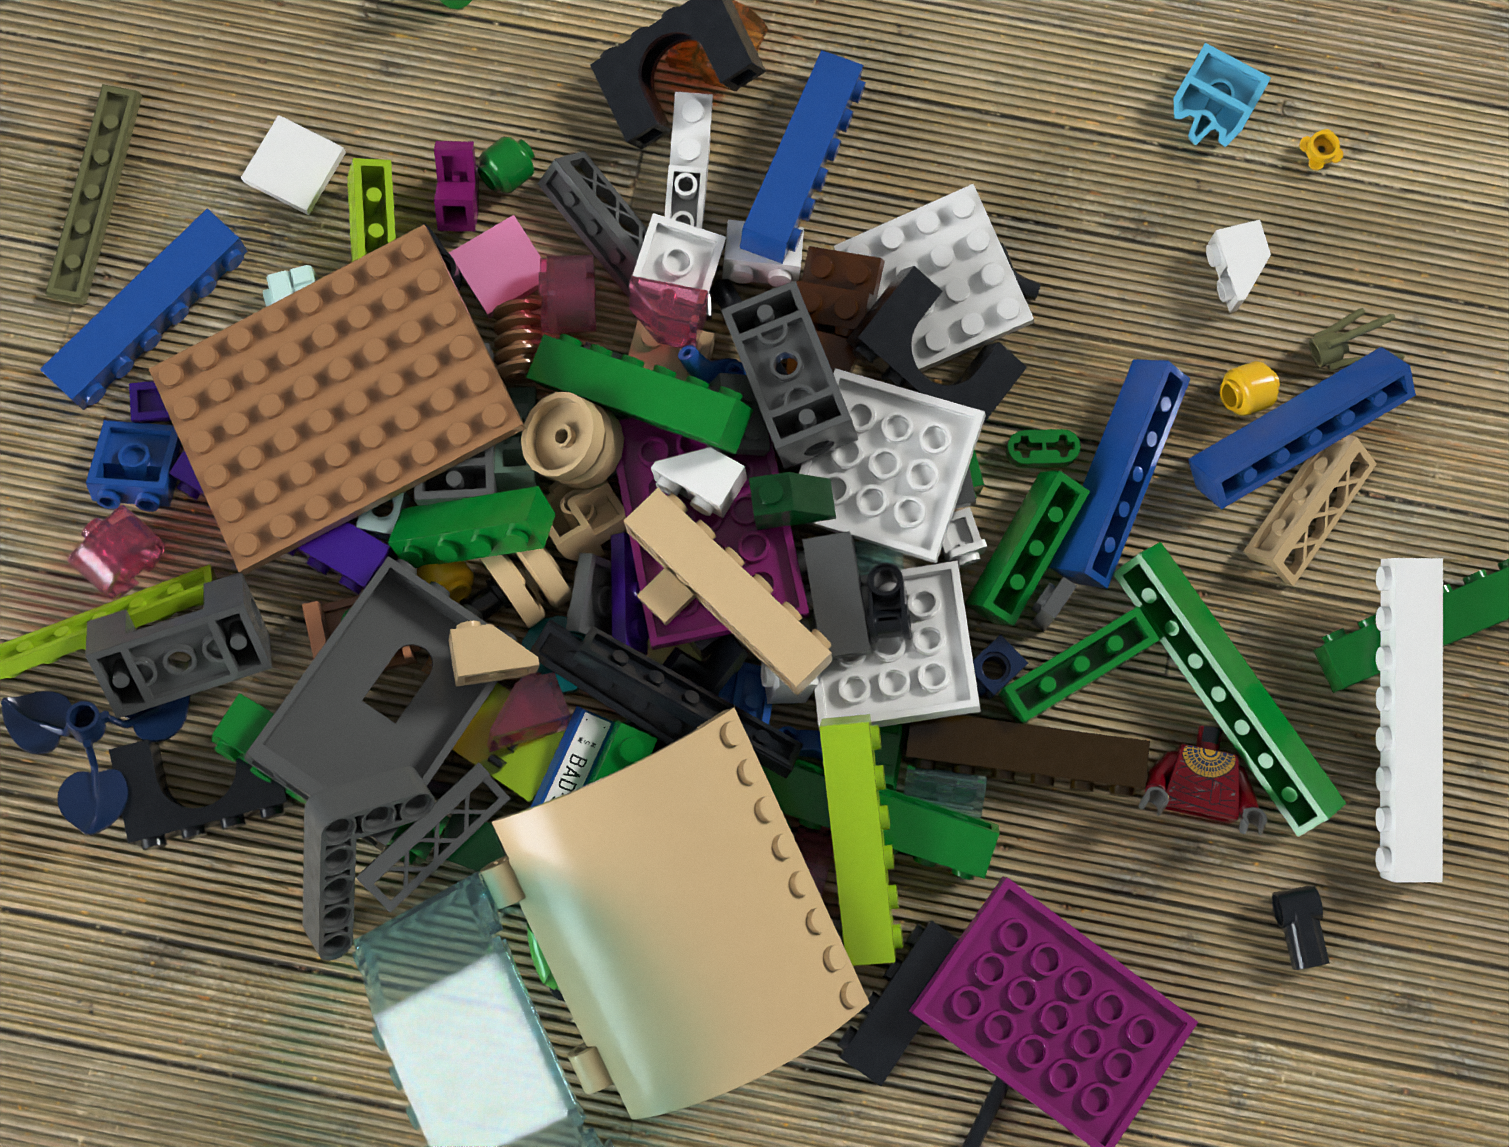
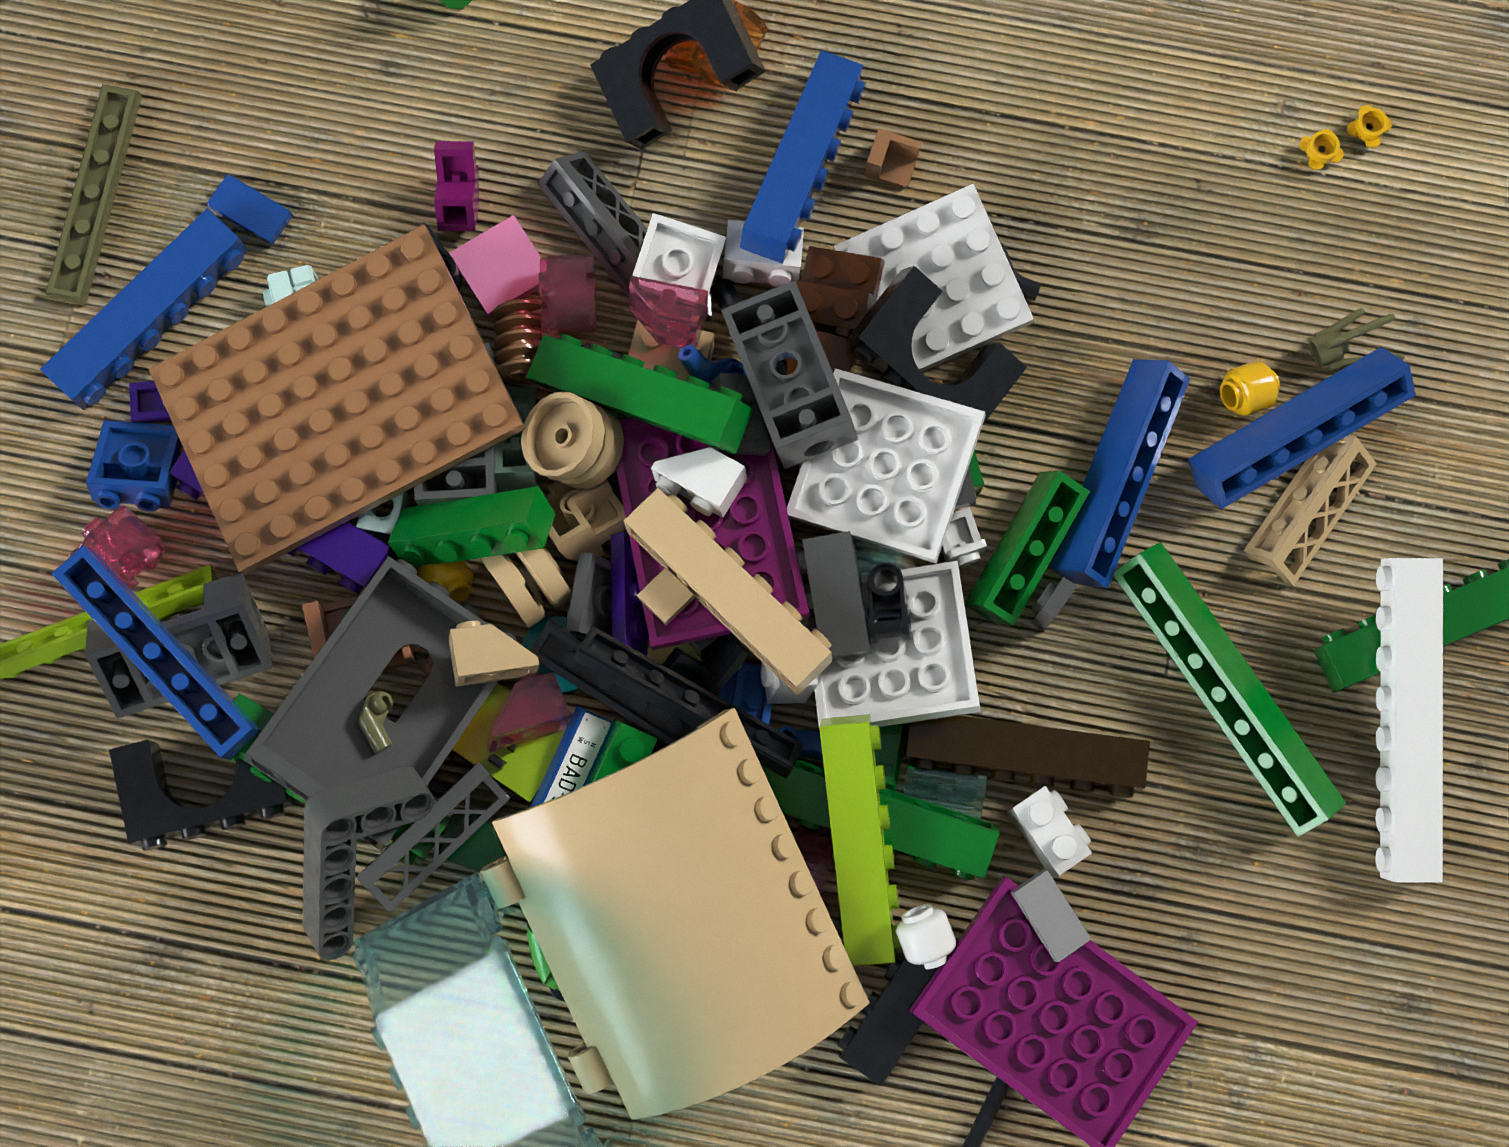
dark blue plant [1,691,191,835] -> none
white tile [241,115,346,215] -> none
lime brick [347,158,396,262] -> none
black bush [459,577,512,621] -> none
green head [477,136,535,193] -> none
white slope [665,92,713,229] -> none
dark green slope [749,472,836,530] -> none
dark blue brick [973,634,1028,700] -> none
green brick [998,606,1160,724] -> none
green beam [1005,429,1081,468] -> none
torso [1139,726,1267,835] -> none
medium azure plate [1173,43,1271,148] -> none
white slope [1206,220,1271,313] -> none
black piece [1272,885,1330,970] -> none
none -> blue brick [51,545,262,760]
none -> blue tile [207,174,293,246]
none -> olive arm [358,691,393,754]
none -> medium nougat panel [865,128,921,189]
none -> white head [896,904,956,969]
none -> white brick [1007,786,1092,878]
none -> light grey tile [1010,869,1091,963]
none -> yellow plate [1347,105,1392,148]

